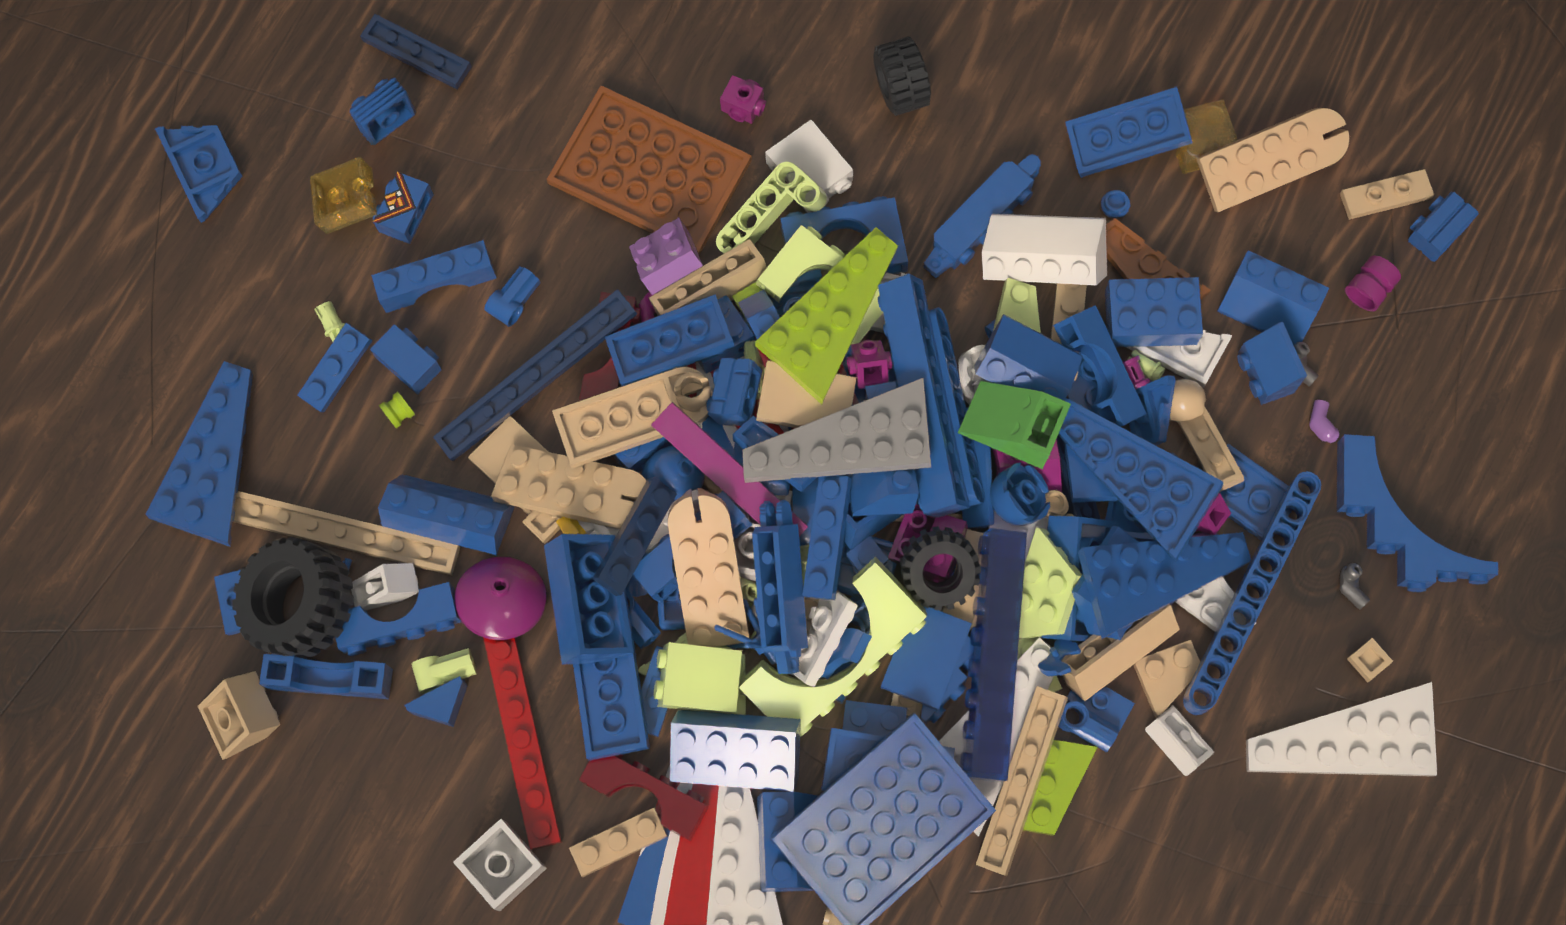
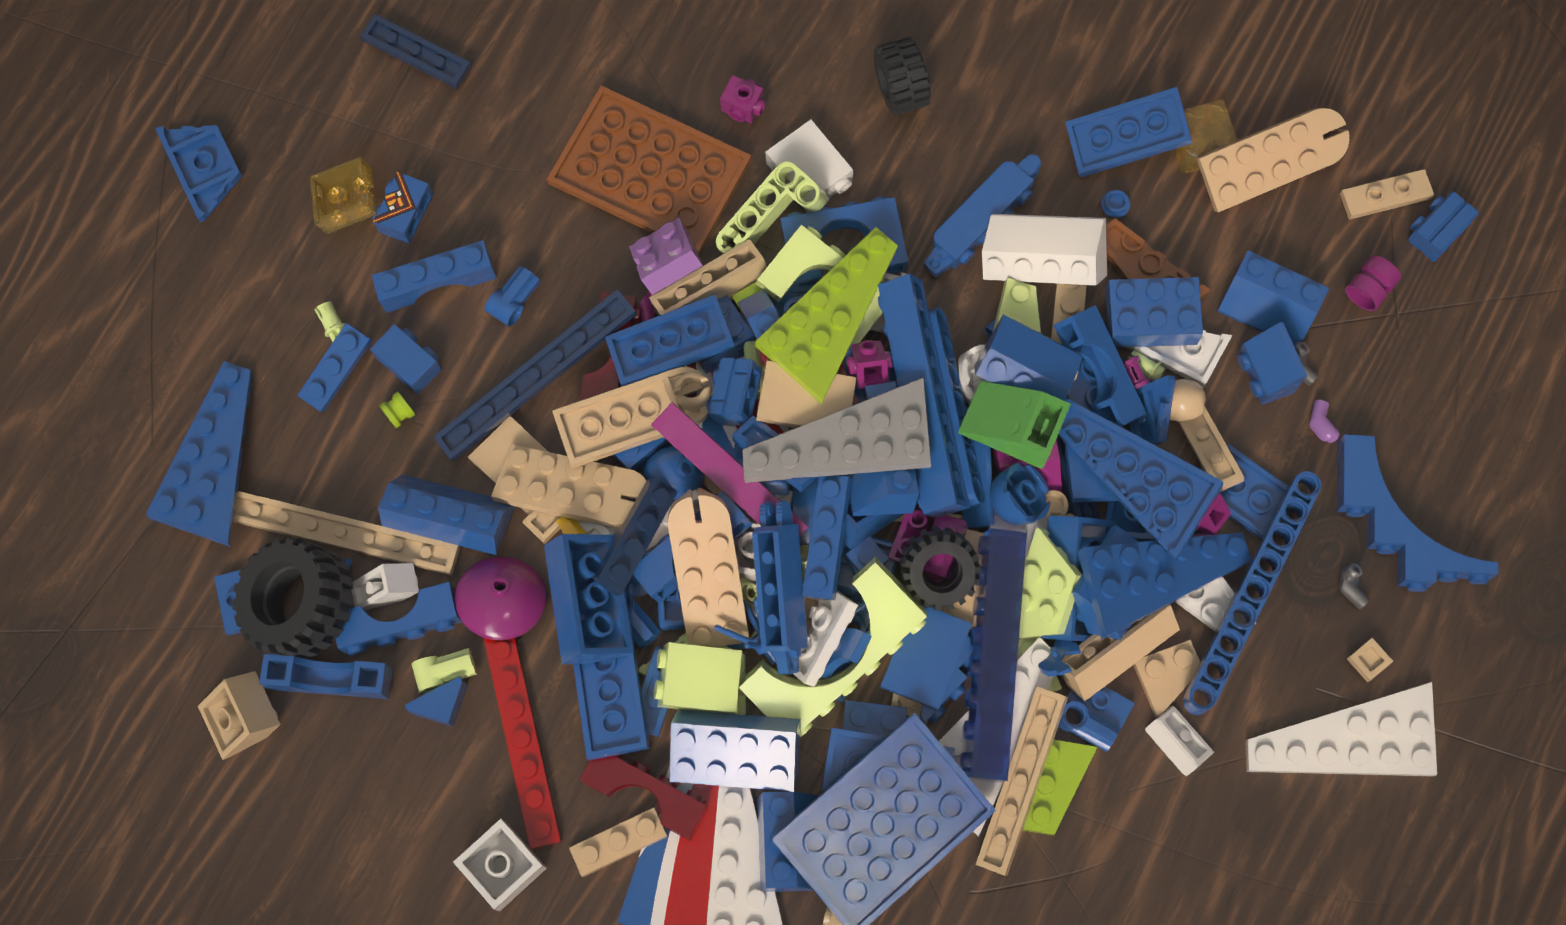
blue brick [350,78,416,145] -> none

